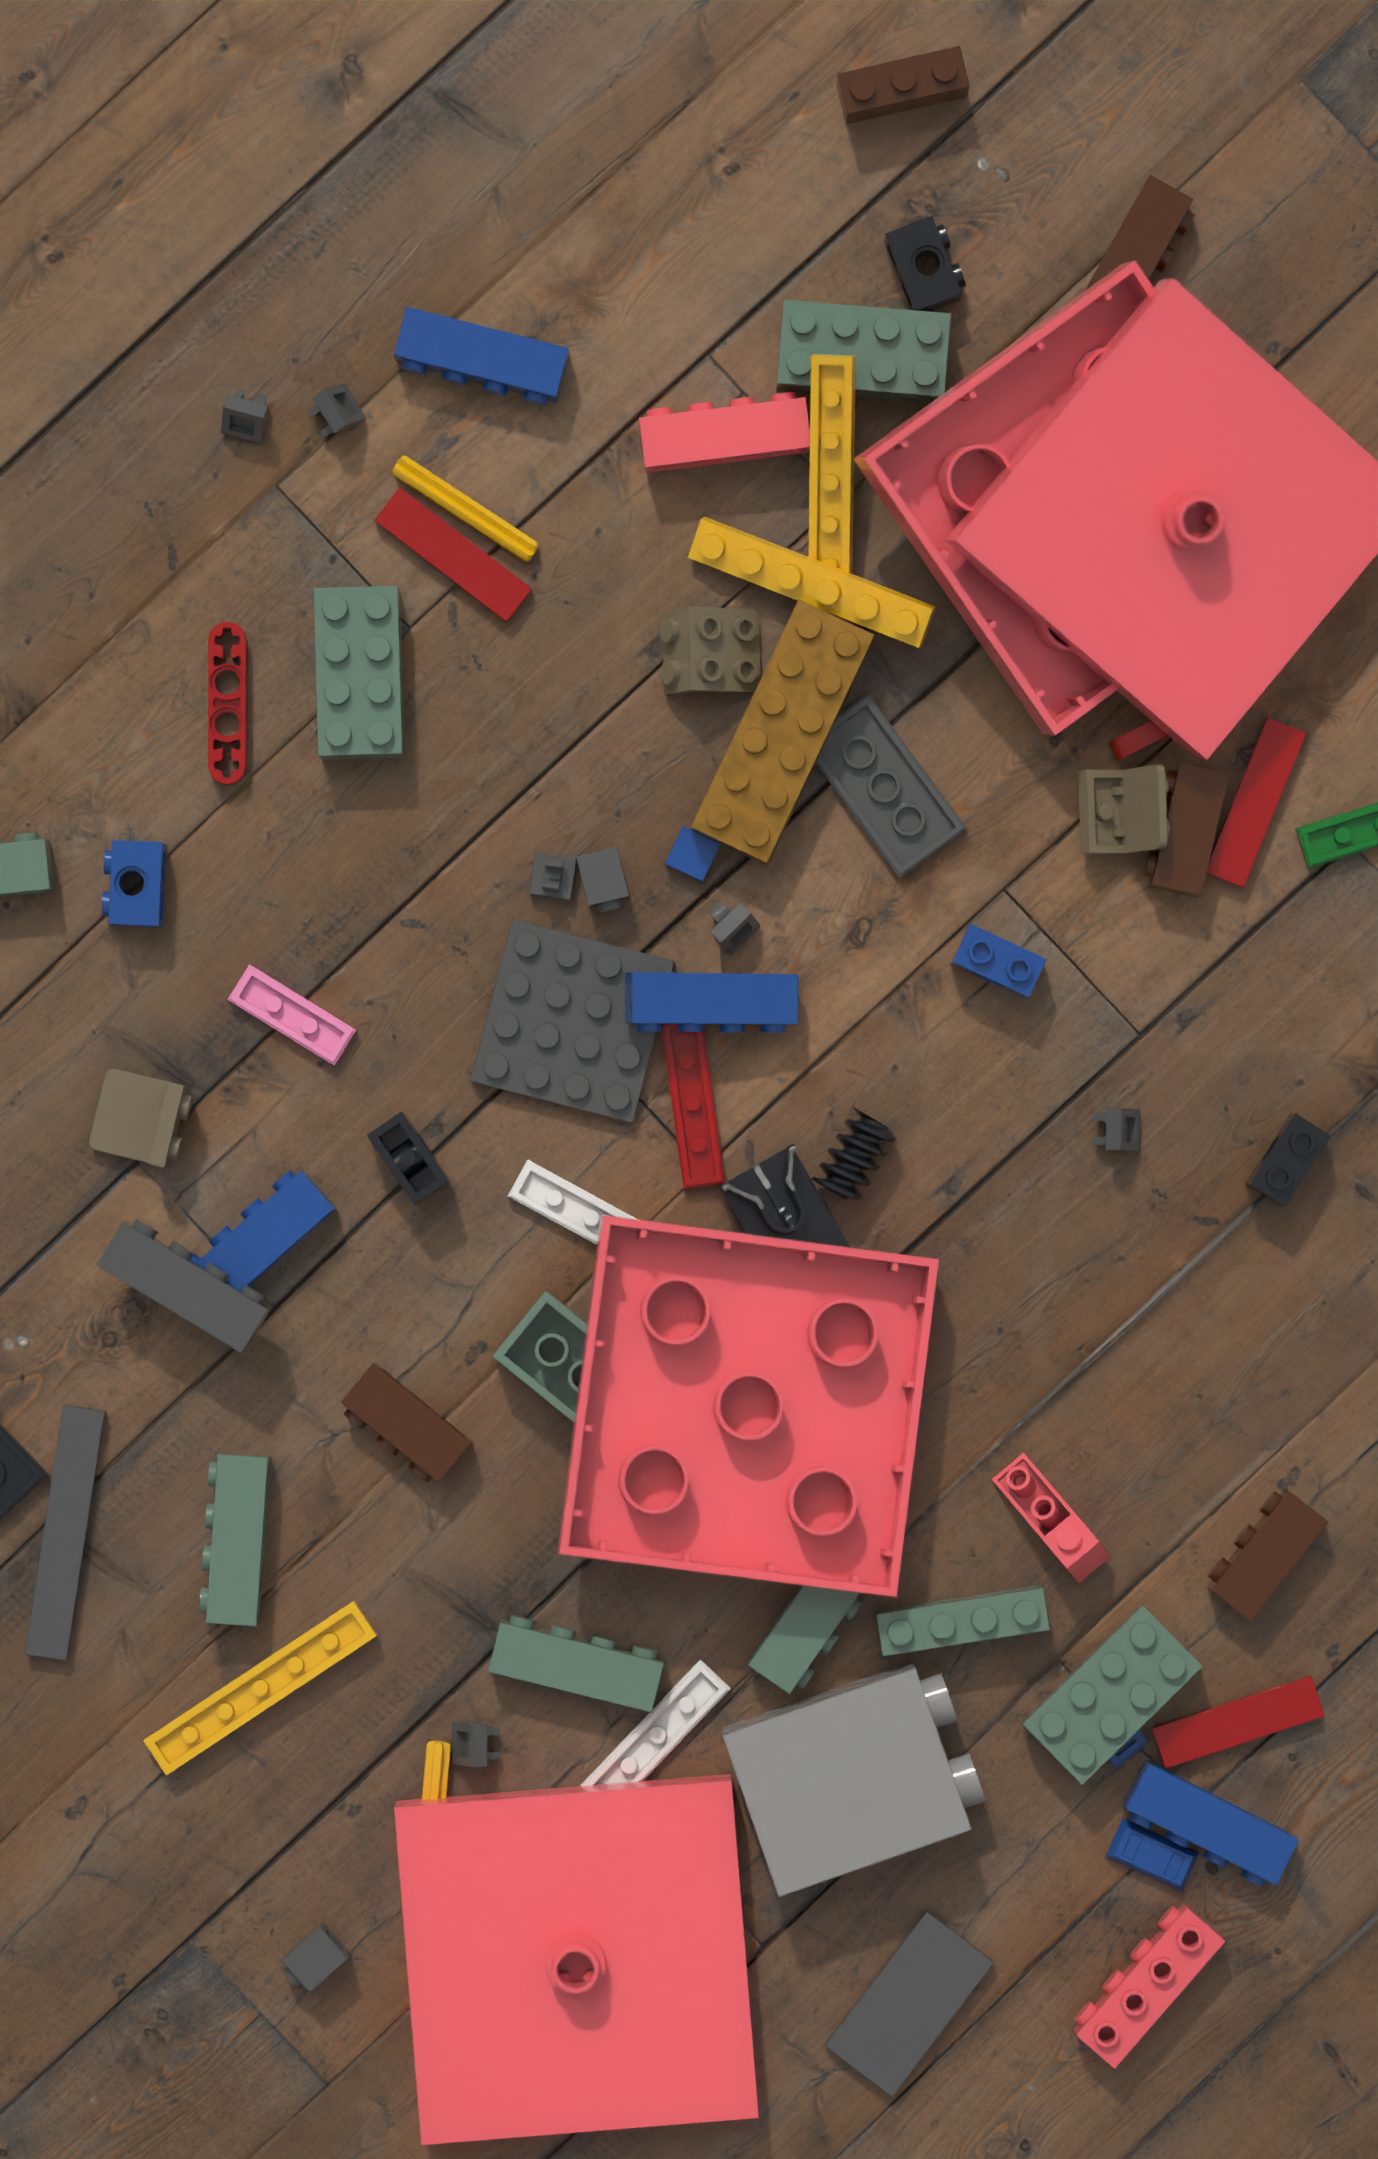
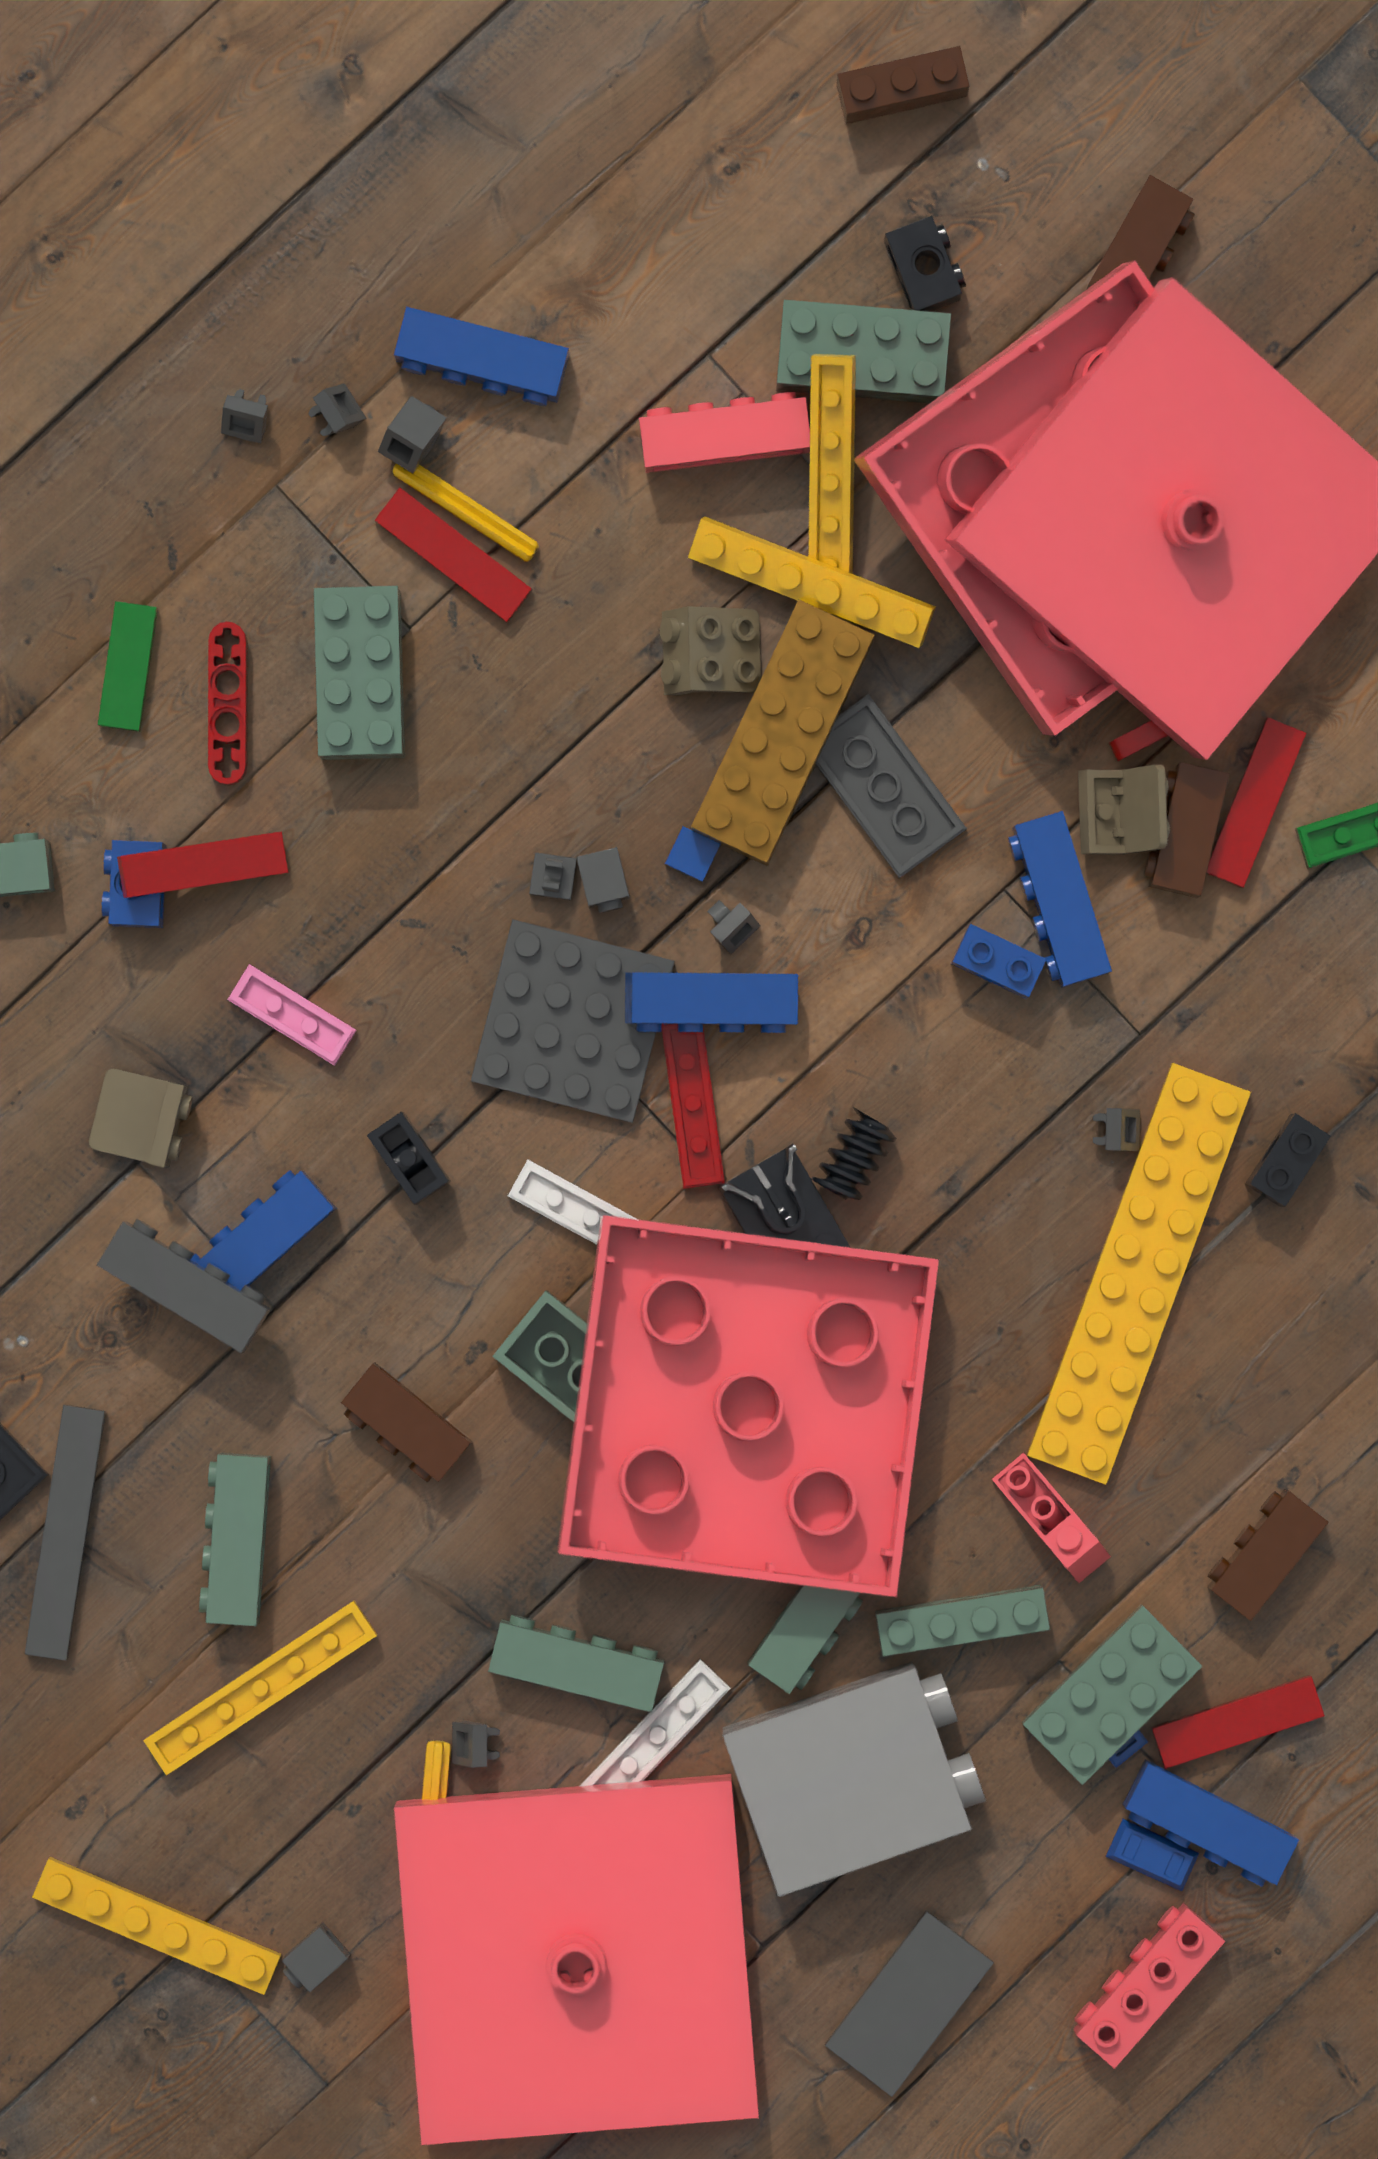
none -> yellow plate [32,1857,281,1995]
none -> green tile [98,601,158,732]
none -> red tile [117,831,288,898]
none -> dark grey brick [378,396,447,473]
none -> blue brick [1008,811,1112,988]
none -> yellow plate [1027,1063,1251,1485]

